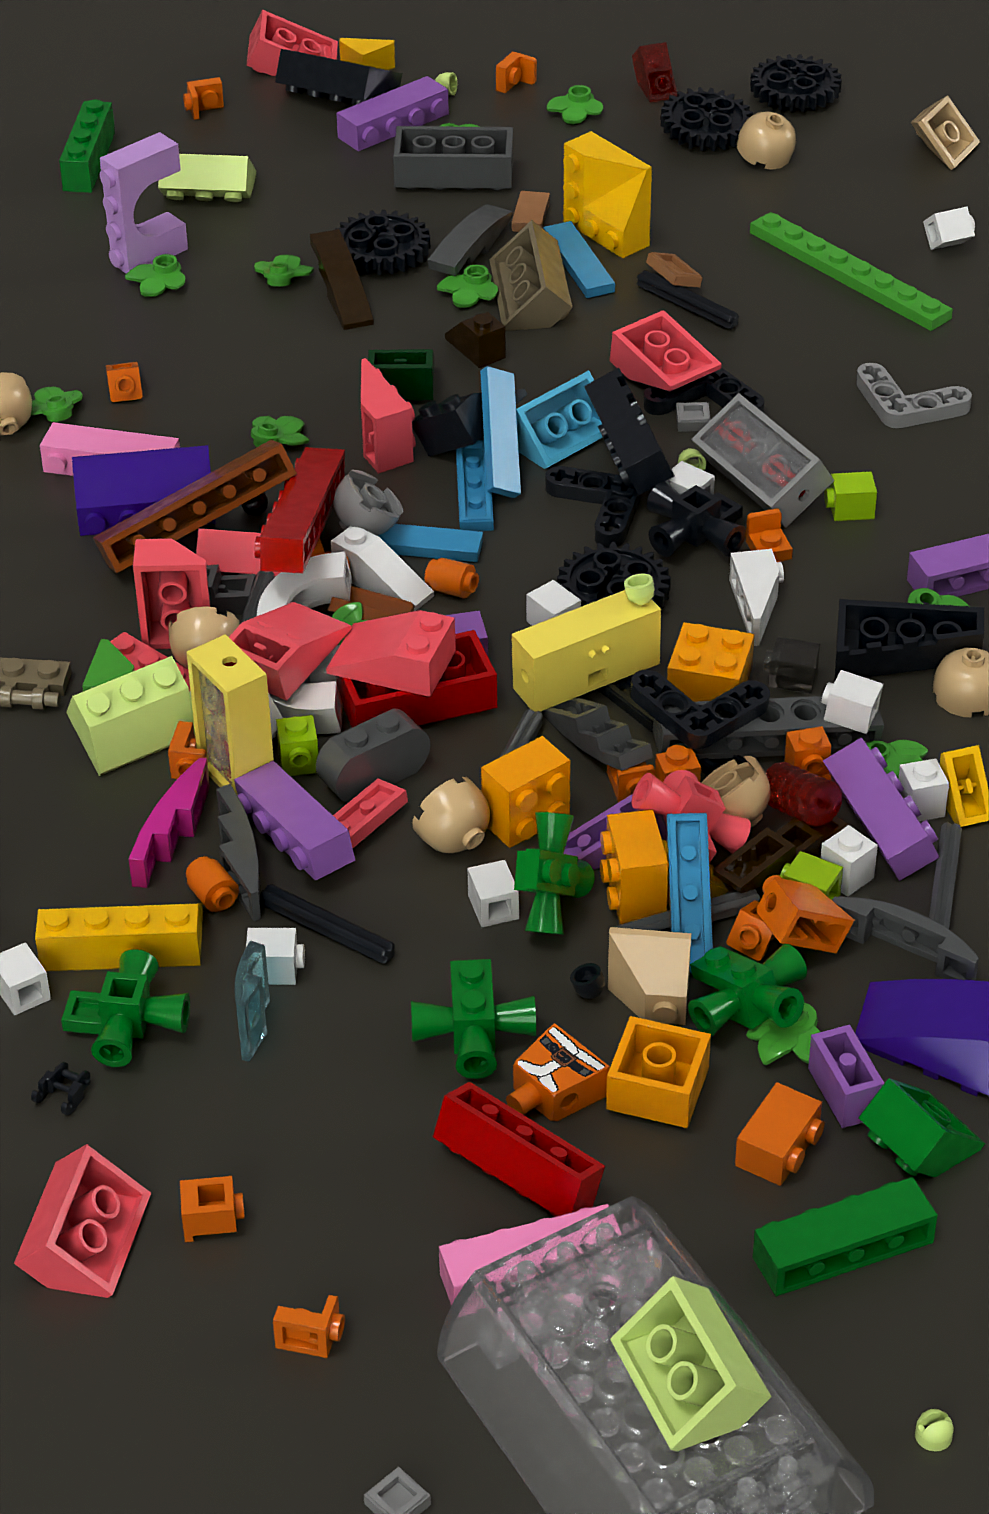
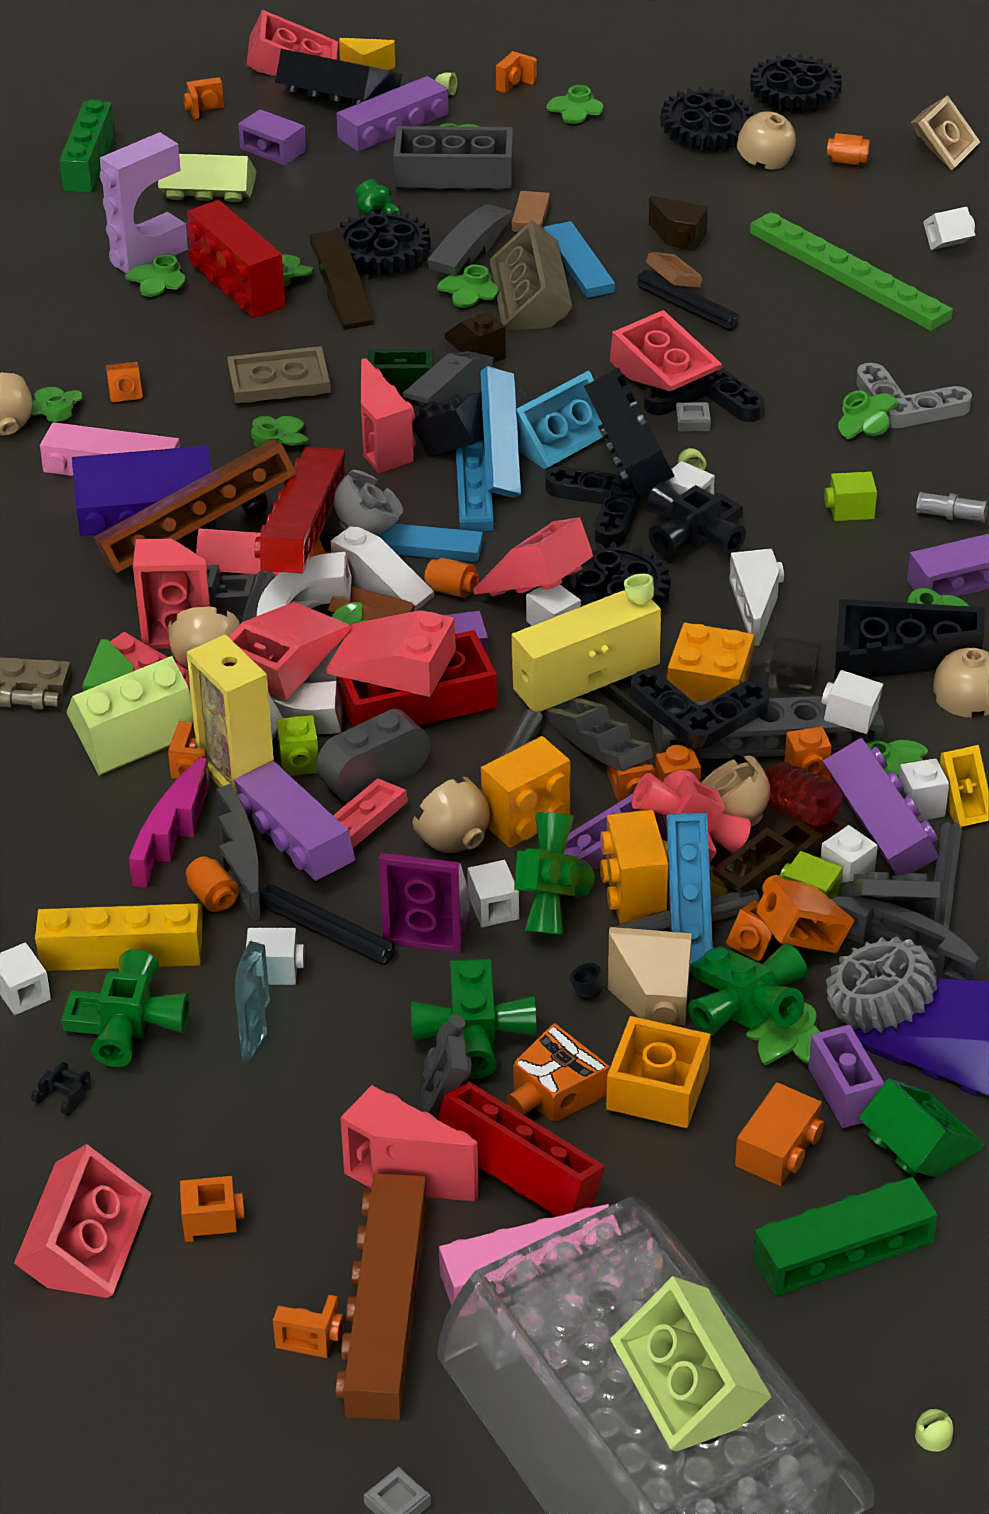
yellow slope [563,131,652,258] -> none
clear red slope [632,42,677,102] -> none
brick [691,393,834,528] -> none
orange bracket [746,508,793,562] -> none
none -> red brick [186,200,286,318]
none -> dark tan plate [227,346,331,404]
none -> medium lavender brick [238,109,306,166]
none -> dark orange brick [336,1173,427,1421]
none -> coral slope [340,1085,479,1202]
none -> green animal [355,179,401,216]
none -> magenta slope [379,853,470,953]
none -> dark grey slope [403,351,494,407]
none -> dark grey plate [420,1015,471,1120]
none -> coral slope [473,517,594,597]
none -> dark brown slope [649,195,708,251]
none -> light grey gear [826,936,937,1034]
none -> orange brick [827,133,870,165]
none -> bright green plate [838,390,898,439]
none -> dark grey plate [841,872,940,901]
none -> light grey pin [916,492,988,523]

